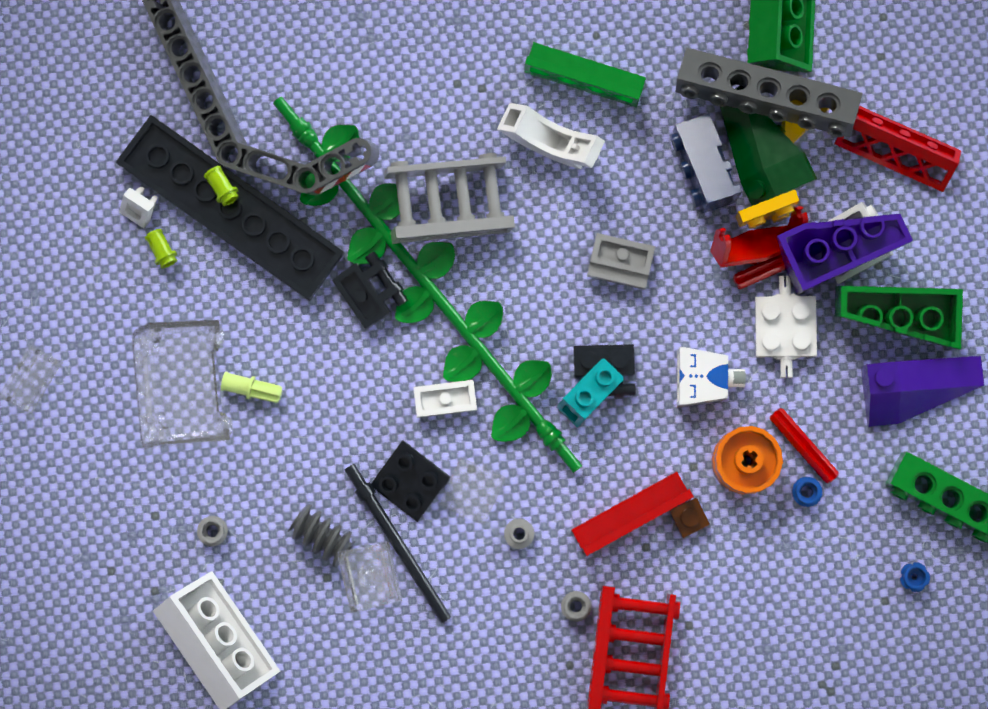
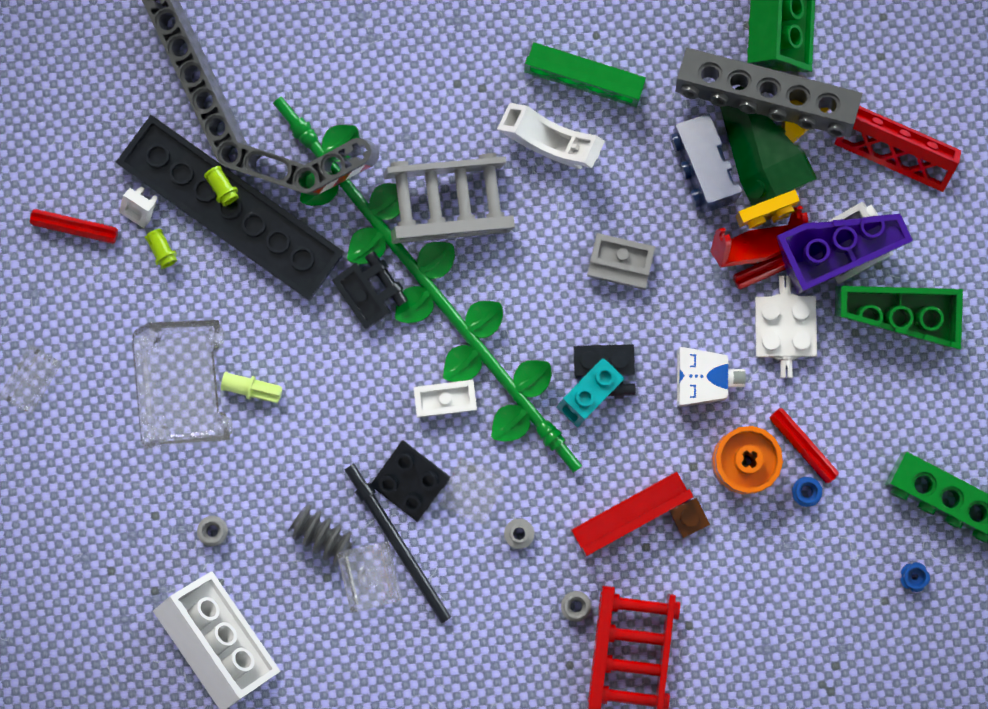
dark purple wedge [861,356,984,427] -> none
none -> red axle [30,209,118,244]

